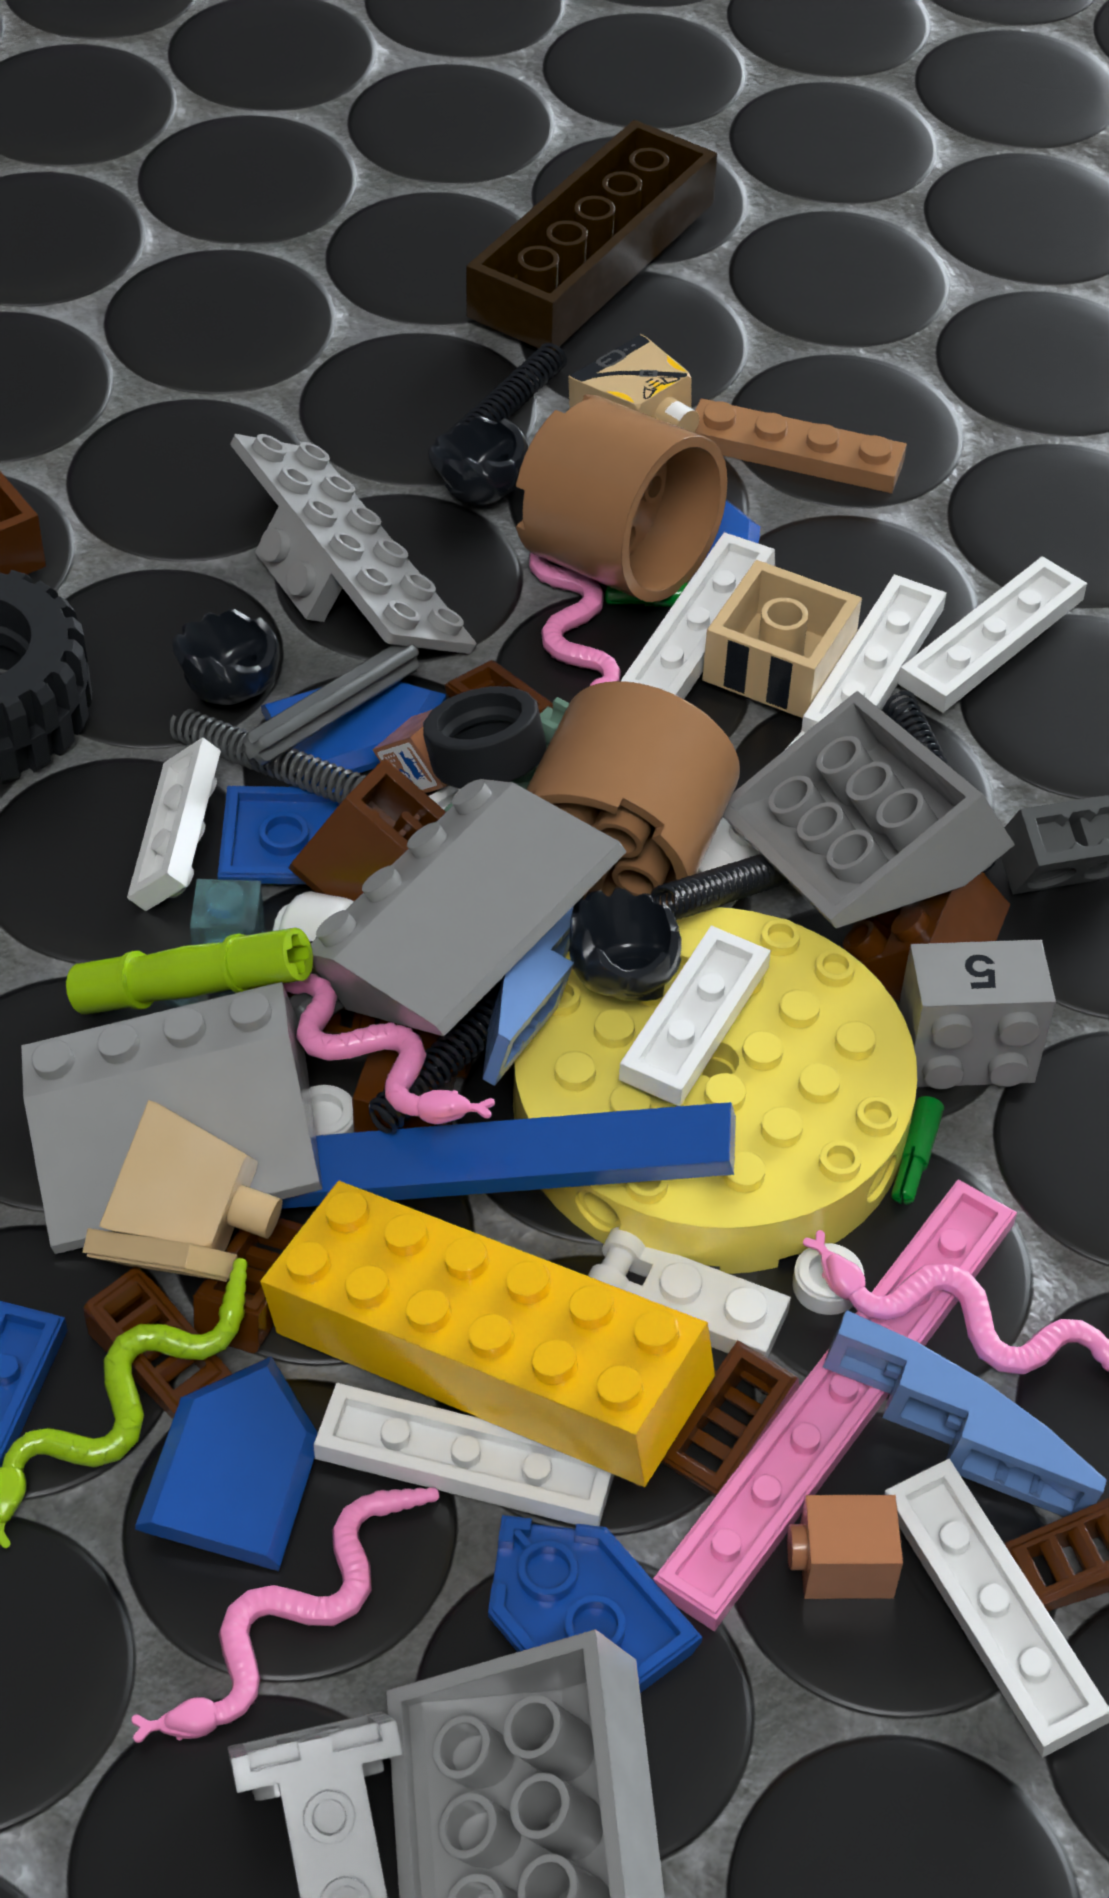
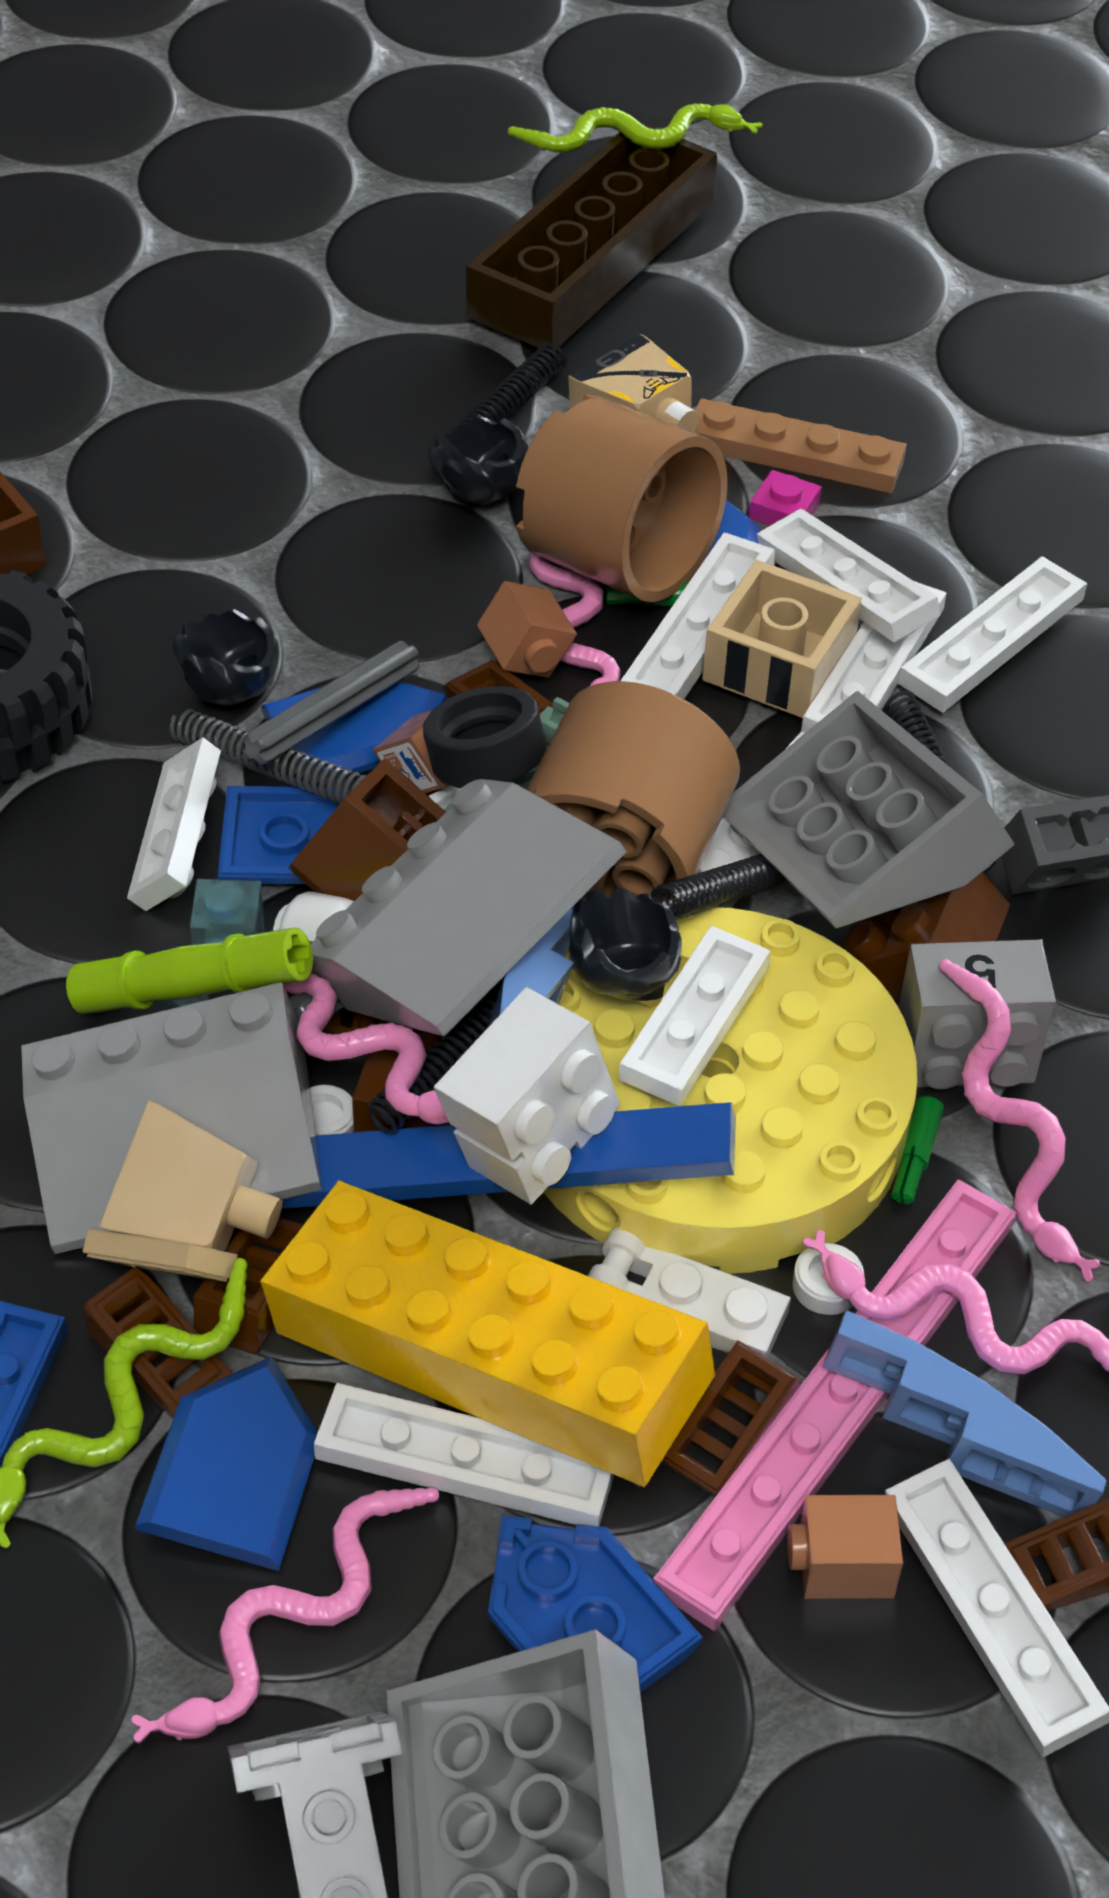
light grey bracket [230,434,477,654] -> none
none -> white piece [434,987,620,1205]
none -> nougat brick [477,581,577,678]
none -> lime animal [508,103,762,153]
none -> dark pink plate [749,470,822,526]
none -> white plate [757,509,940,642]
none -> bright pink animal [939,959,1100,1282]

